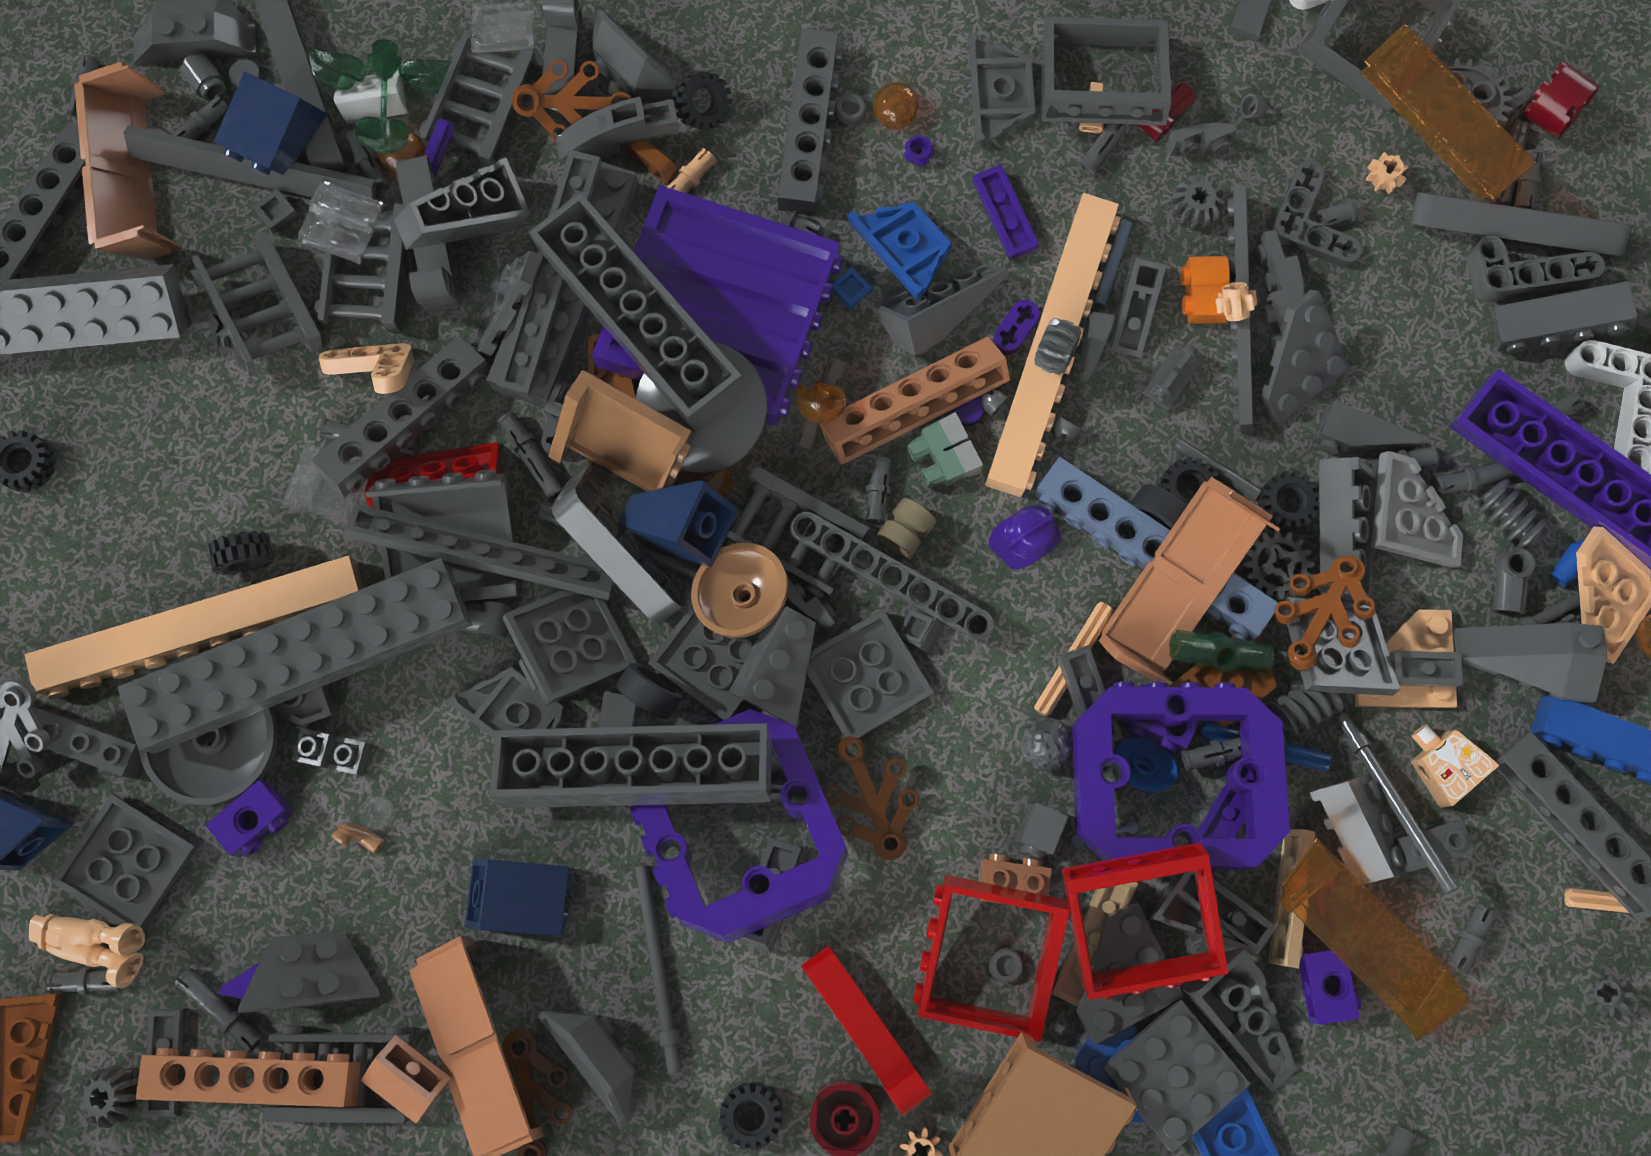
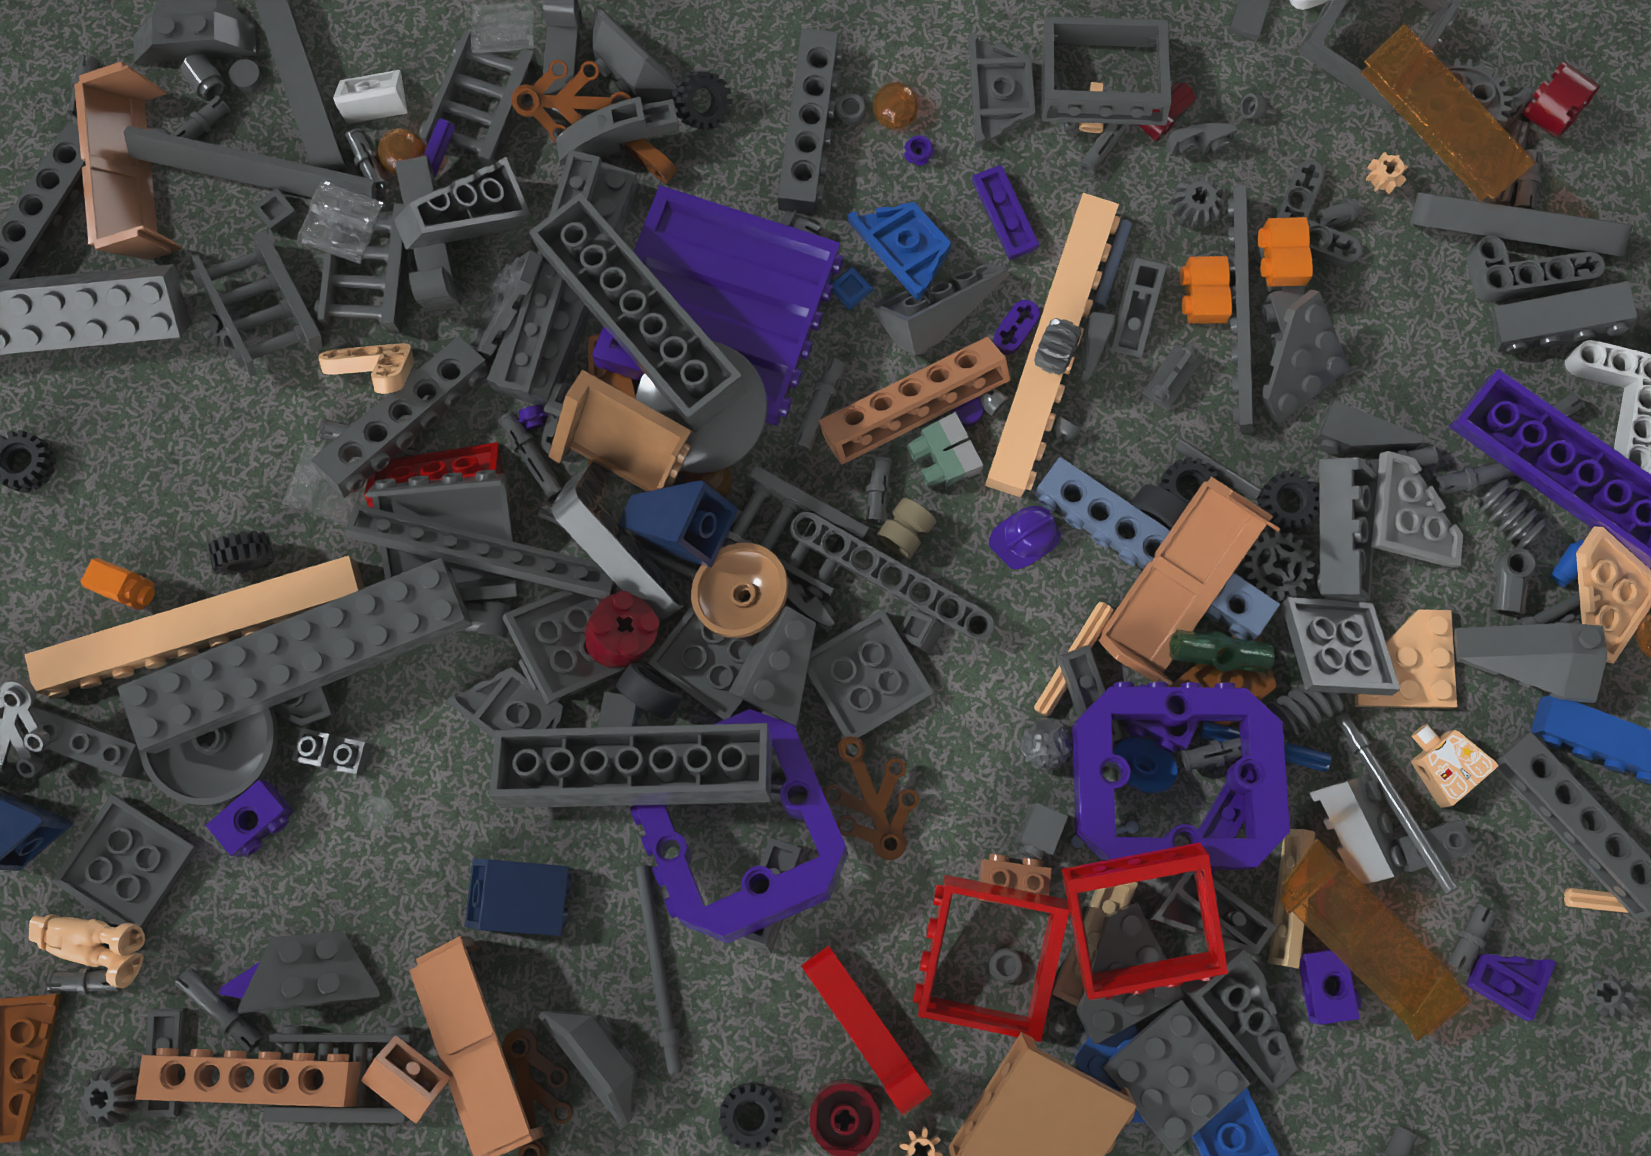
dark blue slope [214,71,327,175] -> none
clear green plant [309,39,451,153] -> none
medium nougat arm [332,822,386,854] -> none
light nougat pin [667,148,717,193] -> none
clear orange hair [794,381,847,423] -> none
light nougat gear [1215,282,1257,321] -> none
dark orange plant [1275,556,1375,670] -> none
dark grey plate [1390,651,1463,687] -> none
none -> orange brick [81,558,155,610]
none -> dark purple plate [518,405,548,430]
none -> dark red brick [584,591,659,668]
none -> orange brick [1258,217,1313,287]
none -> dark purple wing [1465,954,1556,1021]

